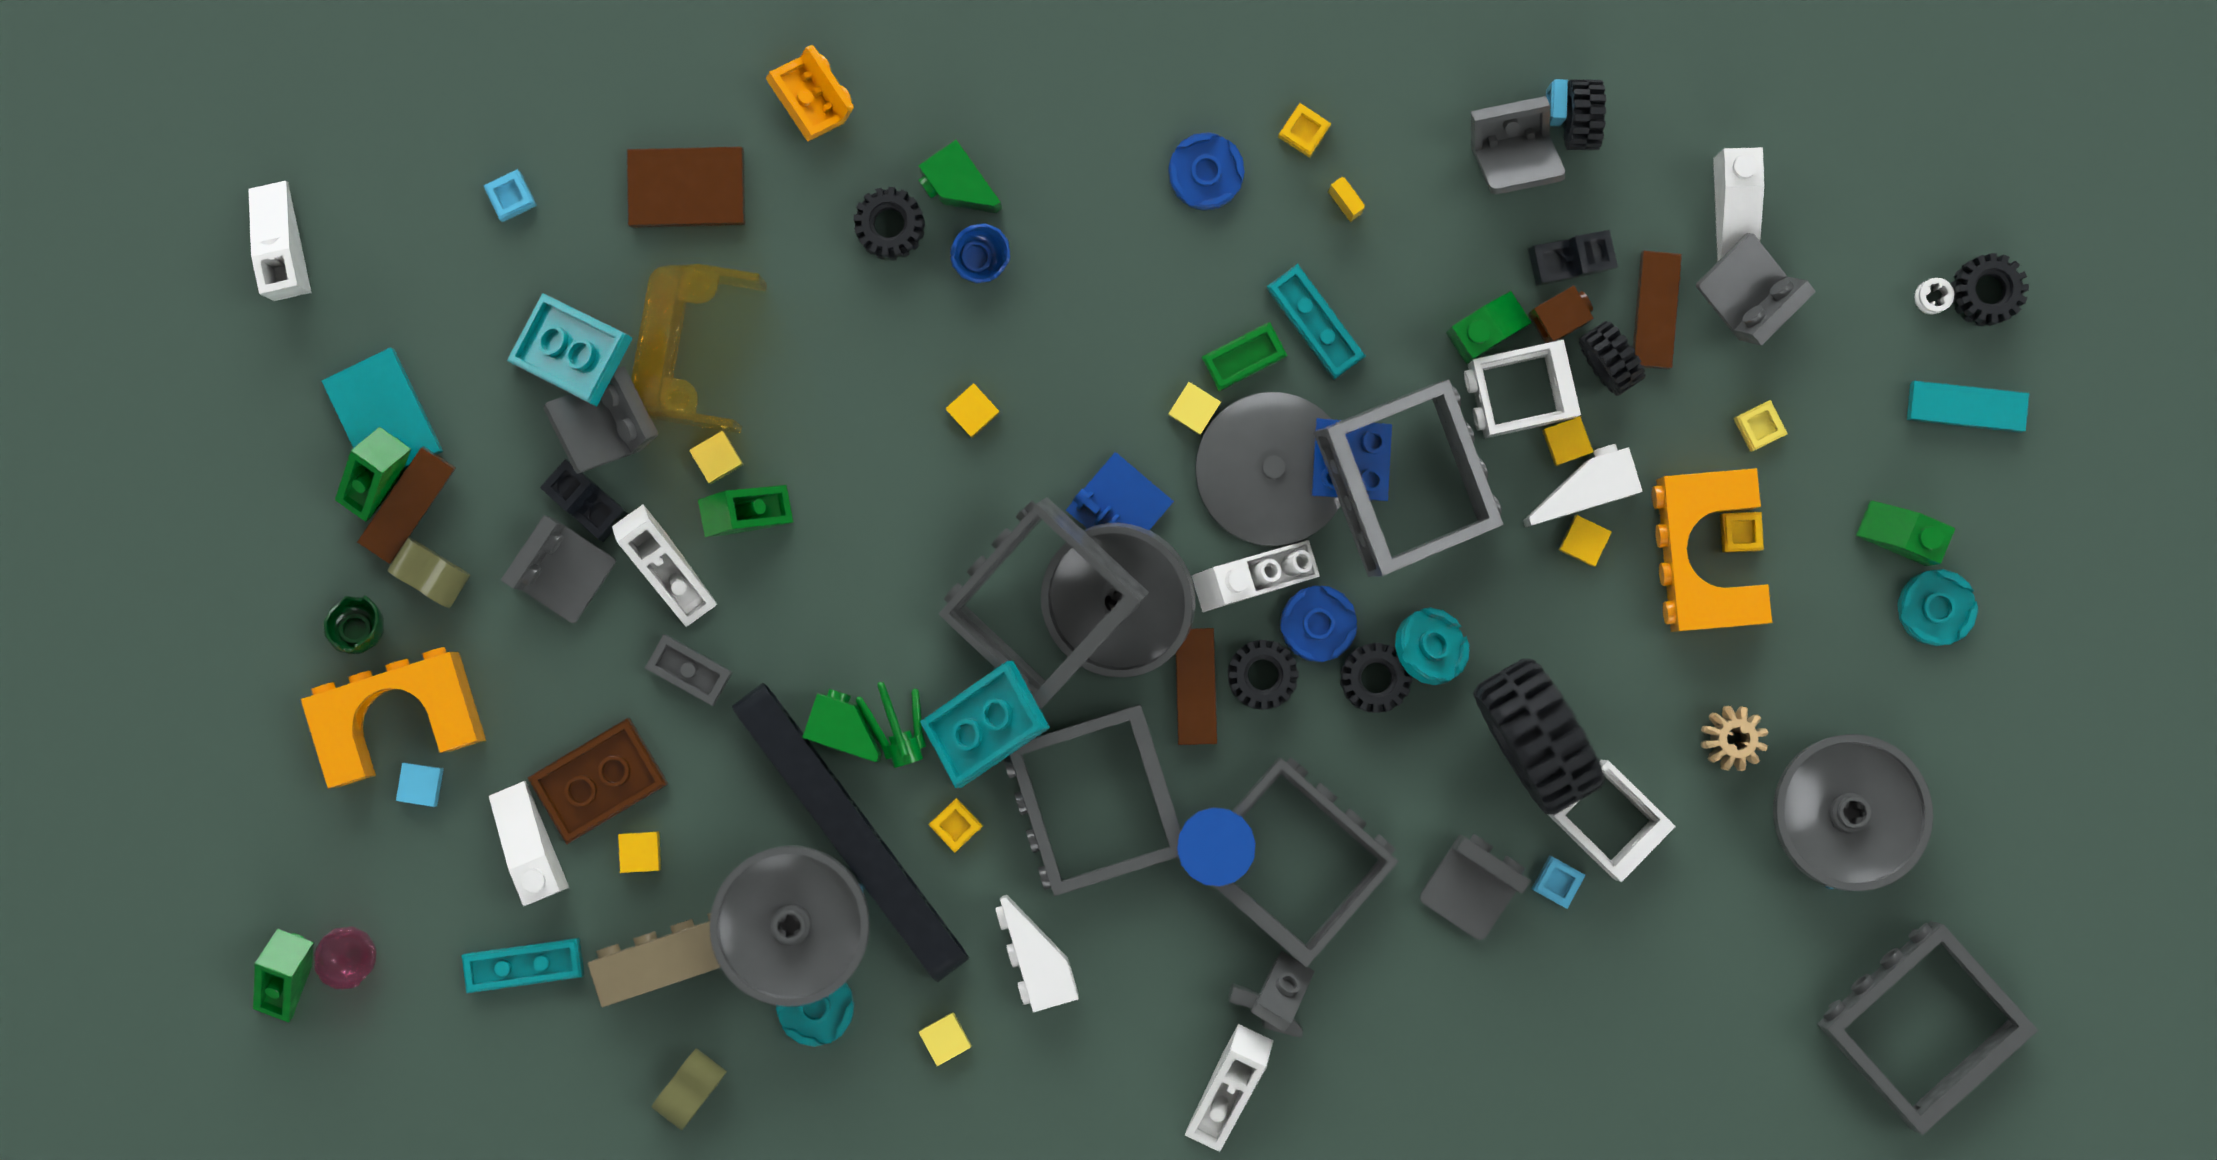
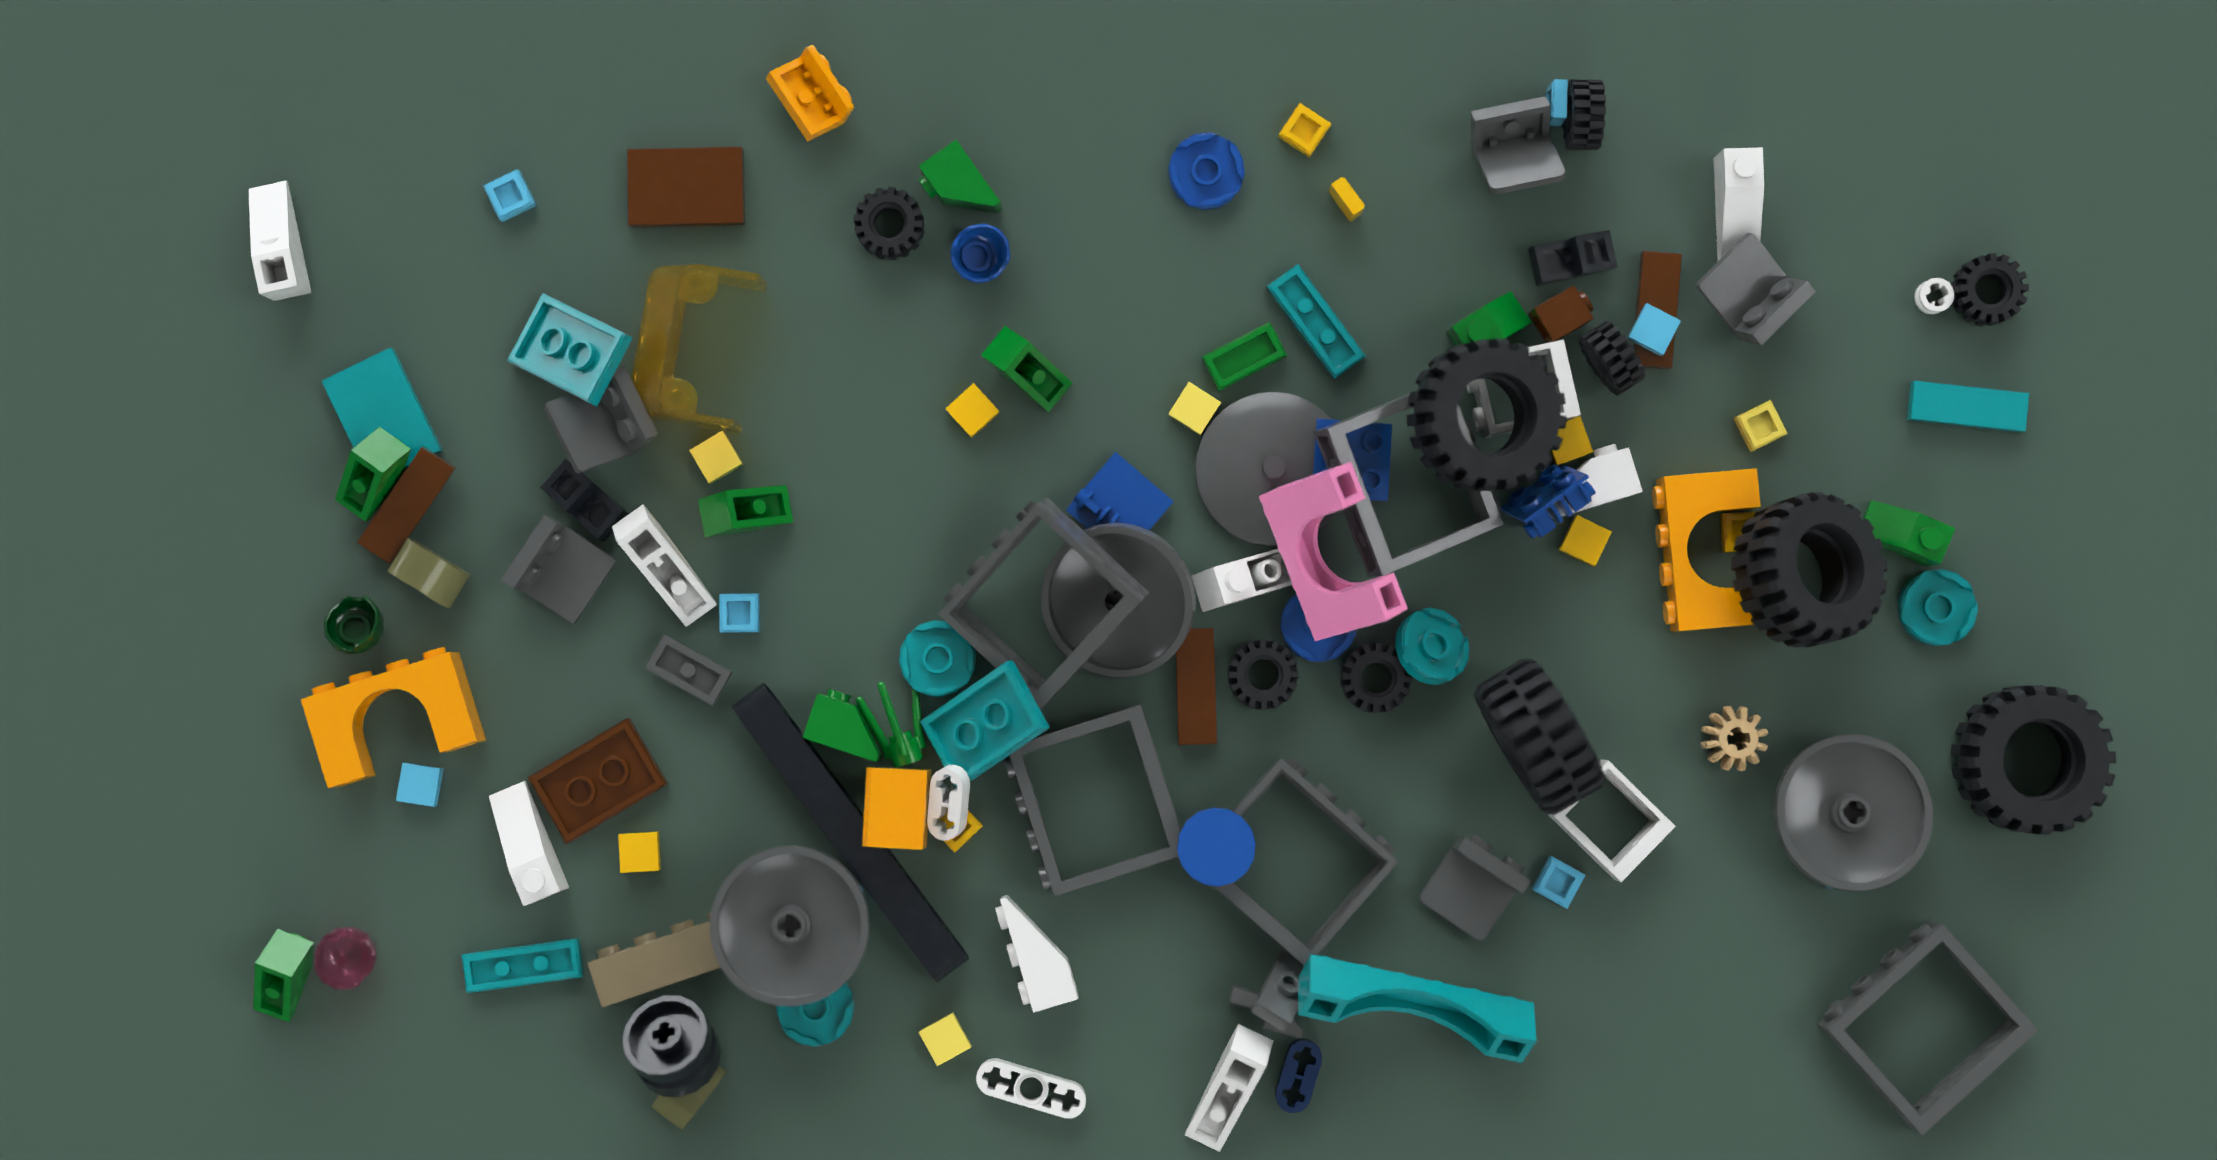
none -> black wheel [622,995,721,1097]
none -> medium azure tile [719,593,760,633]
none -> light orange slope [862,767,932,850]
none -> teal tile [899,620,976,698]
none -> white beam [927,765,970,841]
none -> white beam [976,1058,1086,1119]
none -> green slope [981,326,1073,413]
none -> bright pink arch [1259,462,1408,641]
none -> dark blue beam [1275,1038,1322,1113]
none -> teal arch [1298,954,1536,1063]
none -> black tyre [1406,338,1567,492]
none -> blue hinge [1501,464,1596,539]
none -> medium azure tile [1627,303,1681,356]
none -> black tyre [1731,492,1888,648]
none -> black tyre [1951,685,2116,835]

